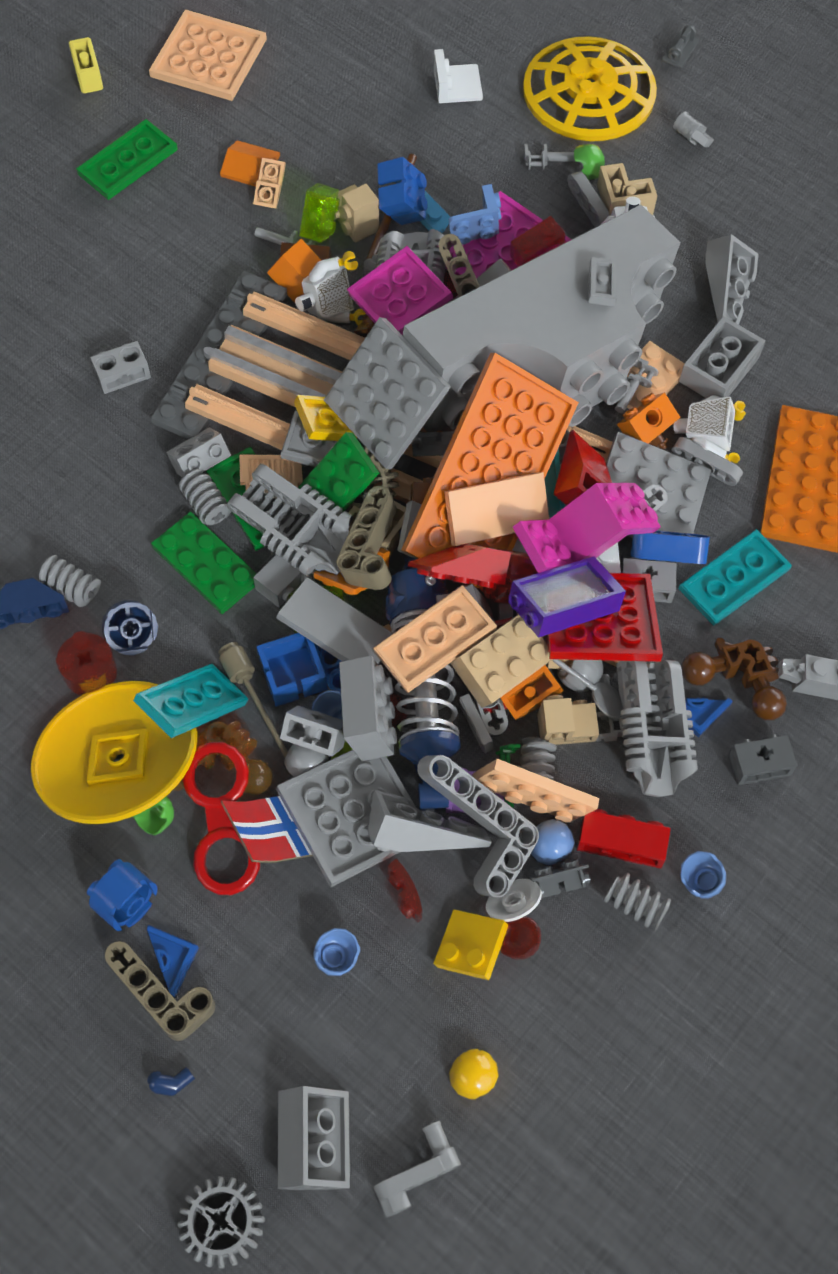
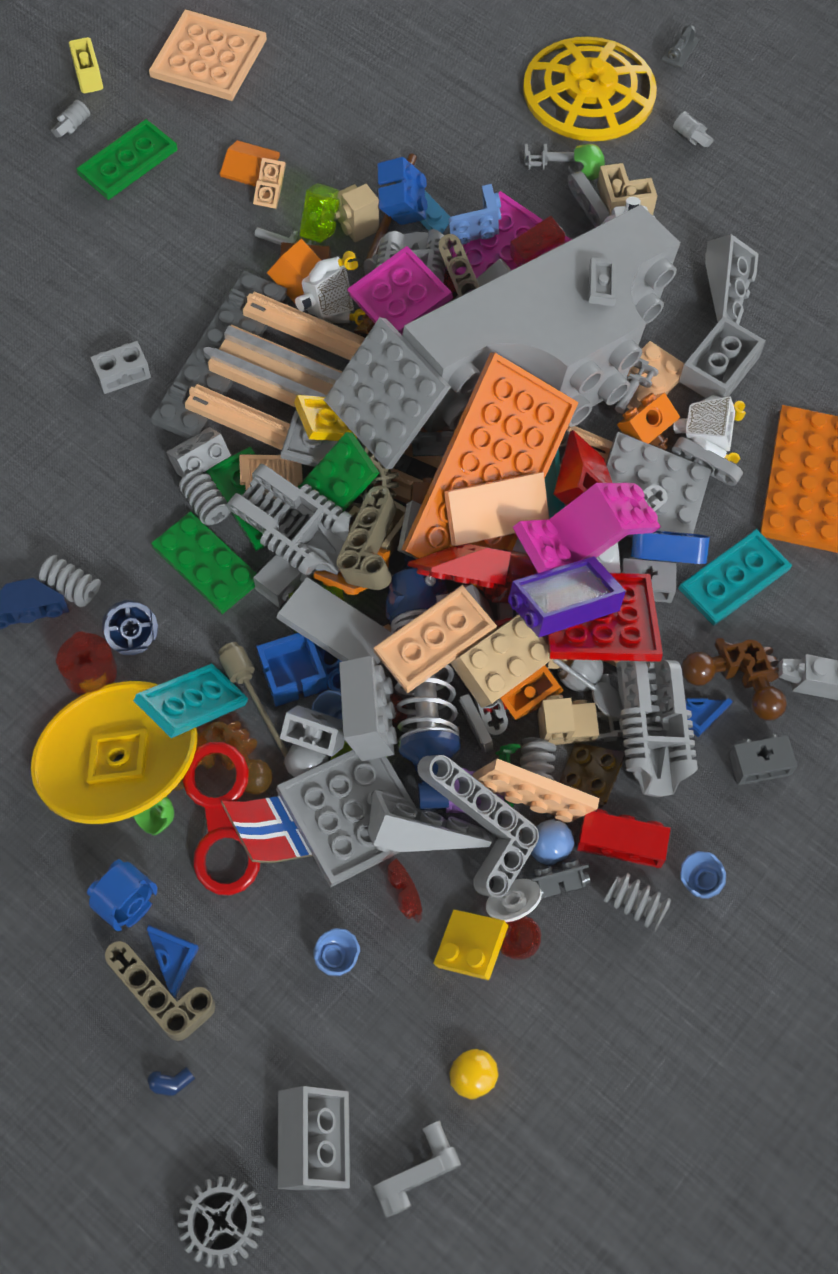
white bracket [434,49,483,103] -> none
none -> light grey hinge [51,100,90,138]
none -> dark brown hinge [559,743,625,808]

